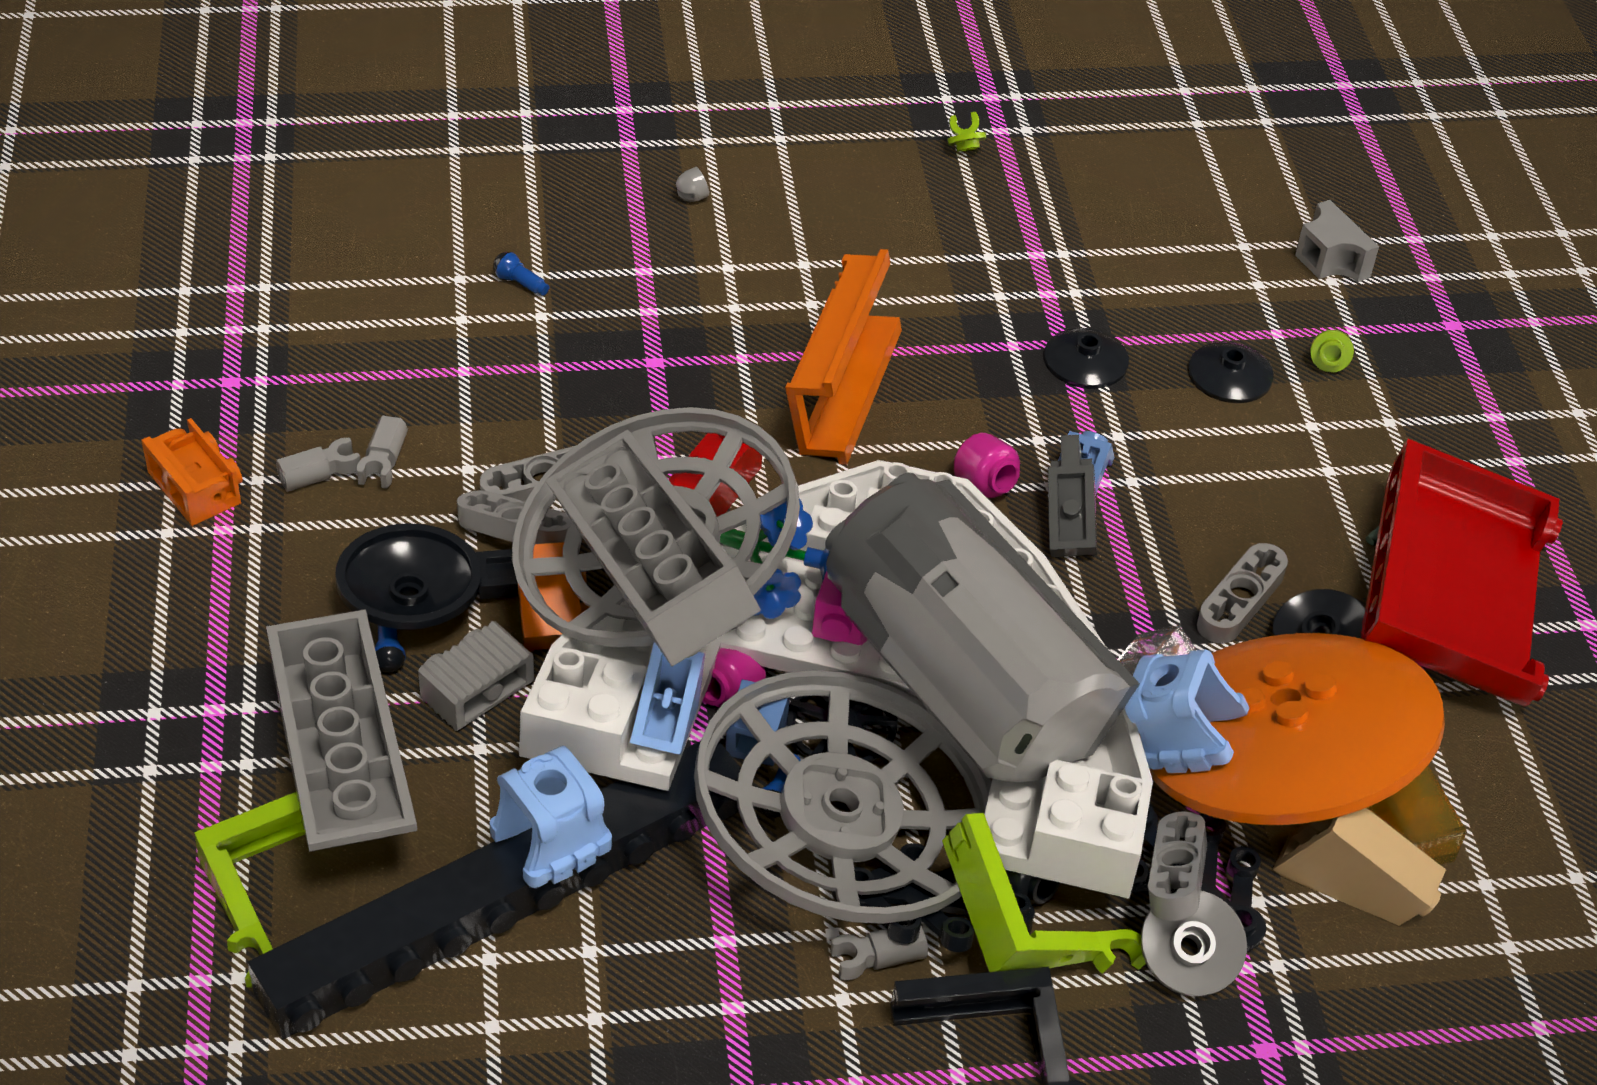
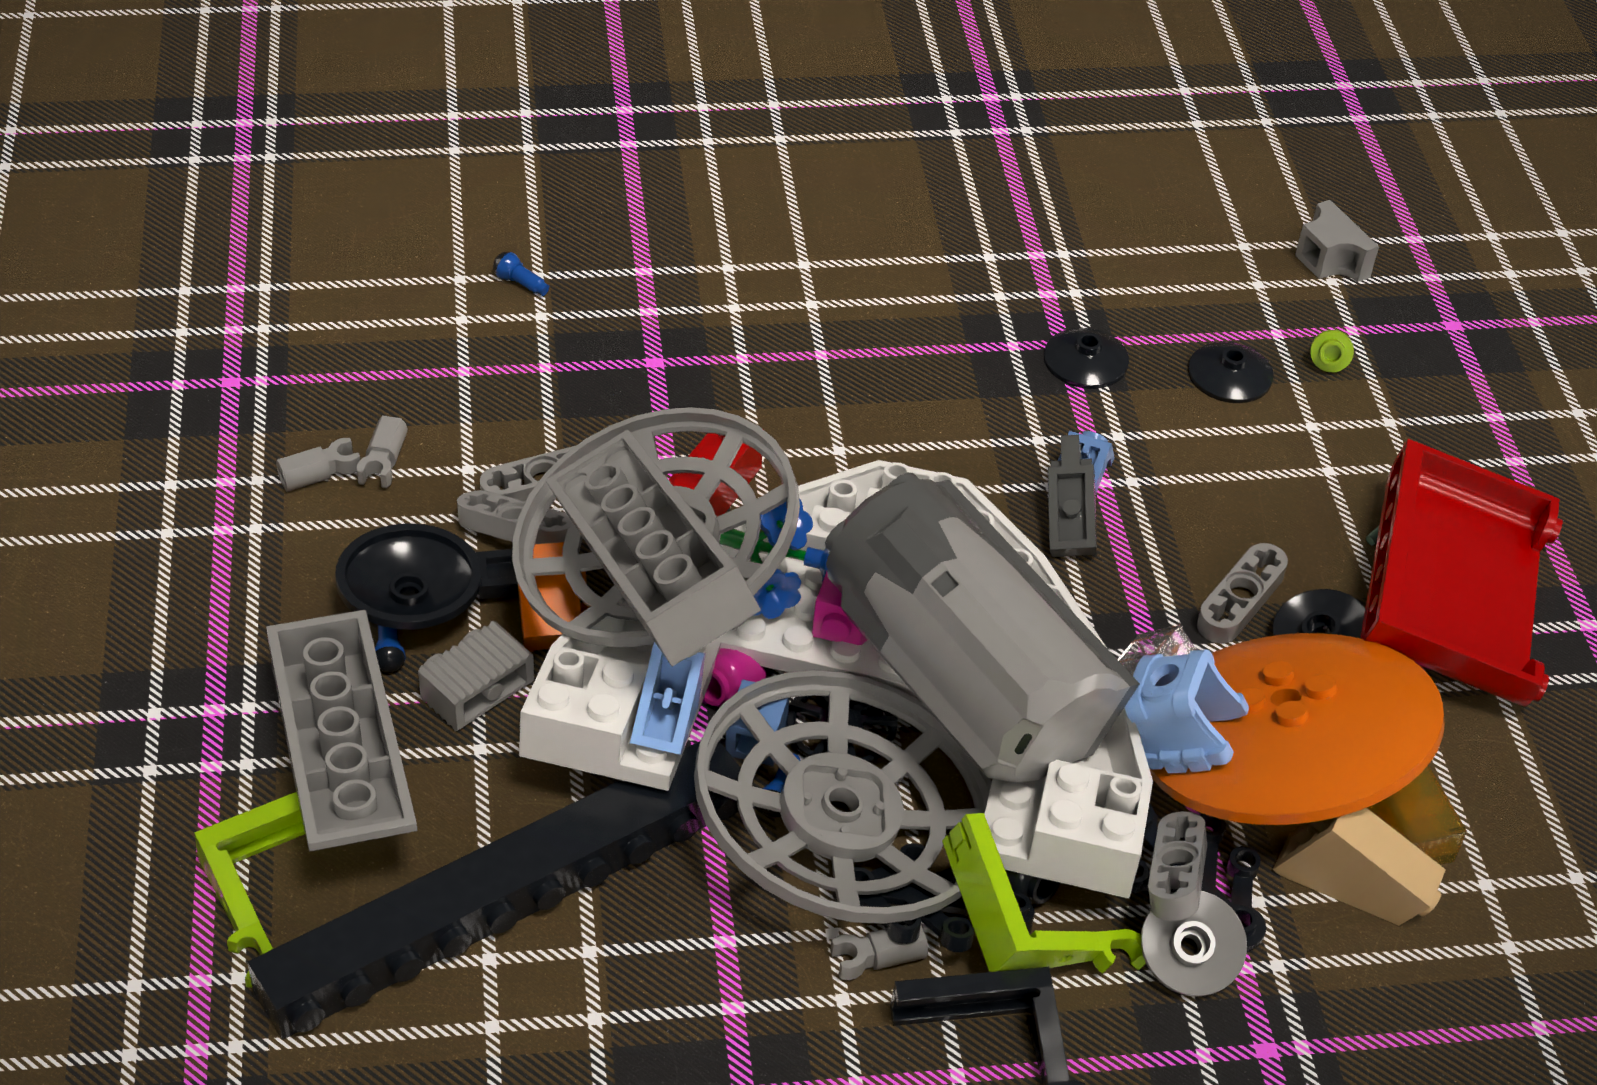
orange hinge [141,418,243,526] -> none
light blue piece [490,745,612,888] -> none
light grey hinge [676,167,709,202] -> none
orange piece [785,249,902,465] -> none
lime plate [947,112,987,152] -> none
dark pink head [953,432,1020,498] -> none

